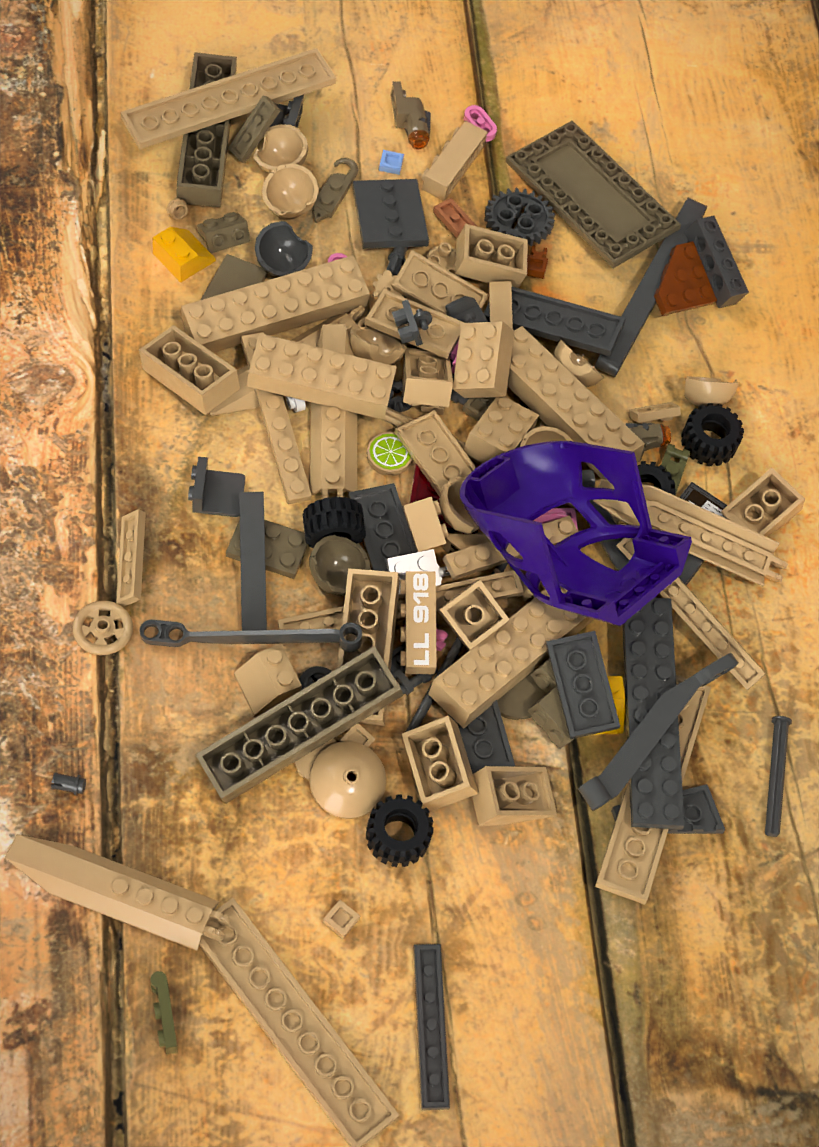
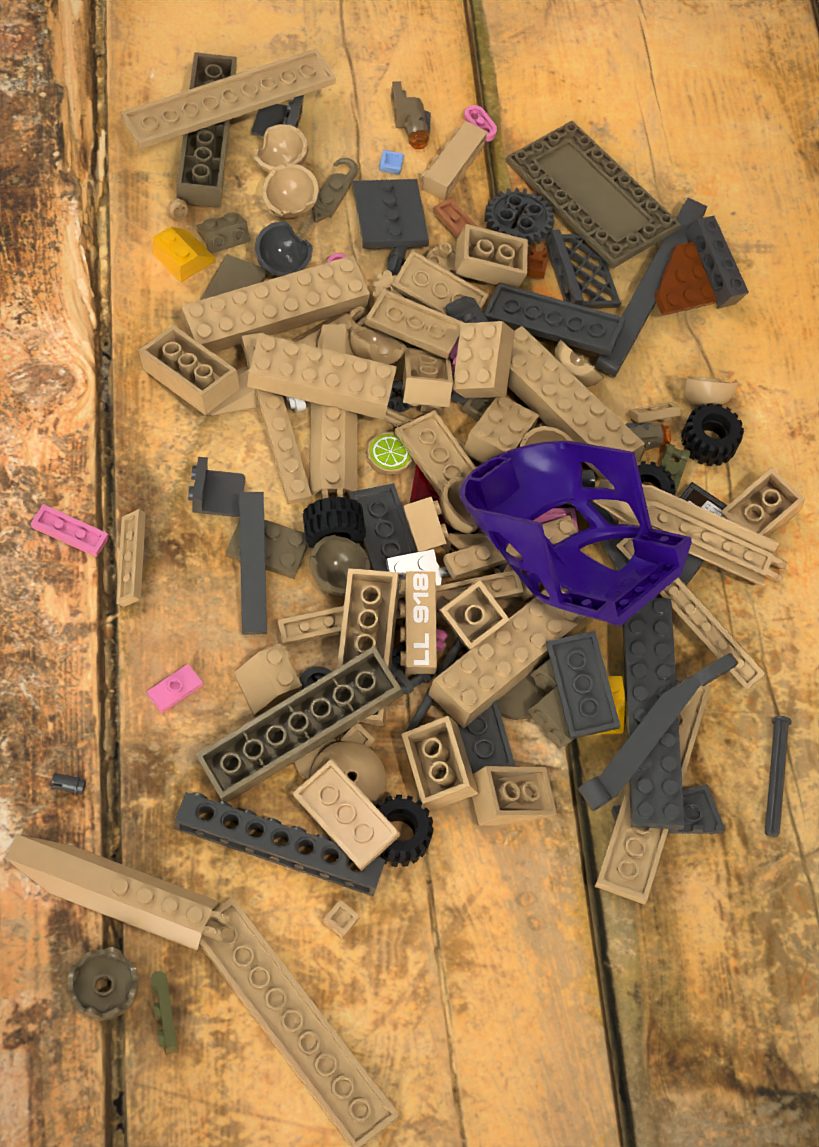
tan plate [72,601,133,655] -> none
dark grey piece [140,620,362,652] -> none
dark tan plate [228,96,281,163] -> none
dark grey hips [392,300,432,346] -> none
dark grey tile [413,944,450,1110] -> none
tan tile [489,281,513,329] -> none
none -> bright pink plate [31,504,109,557]
none -> dark tan plate [68,947,138,1021]
none -> bright pink plate [147,664,203,713]
none -> dark grey brick [175,792,385,897]
none -> tan tile [292,759,401,871]
none -> dark grey fence [545,230,621,308]

